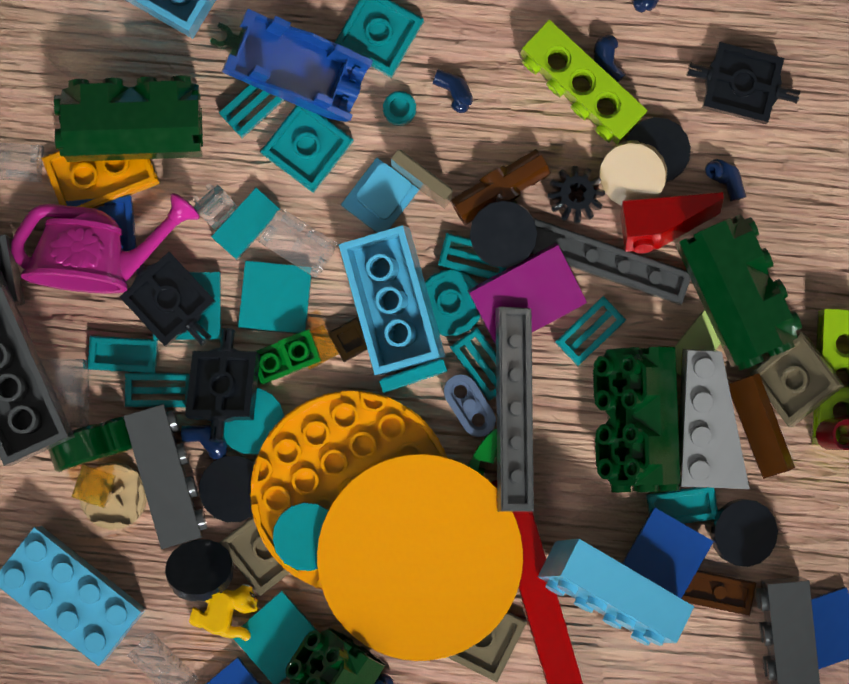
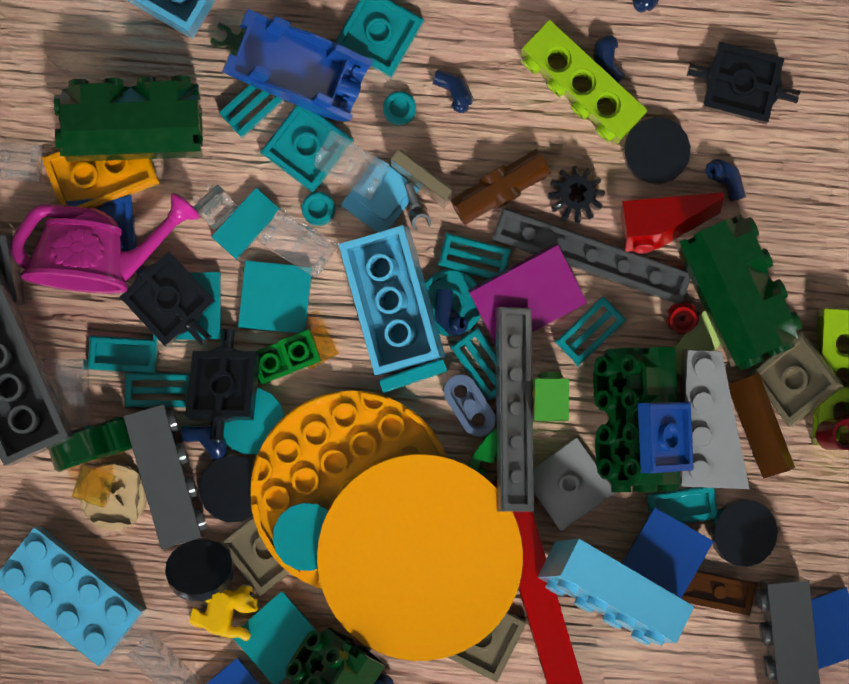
dark brown tile [328,317,367,362] -> none
black tile [470,199,537,268] -> none
tan tile [600,140,667,206] -> none
none -> teal tile [302,192,335,226]
none -> clear hinge [314,130,390,200]
none -> dark grey hand [404,181,431,231]
none -> dark blue arm [434,289,468,336]
none -> bright green brick [532,372,569,422]
none -> light grey plate [533,438,615,531]
none -> blue tile [638,402,694,473]
none -> red plate [666,302,699,334]

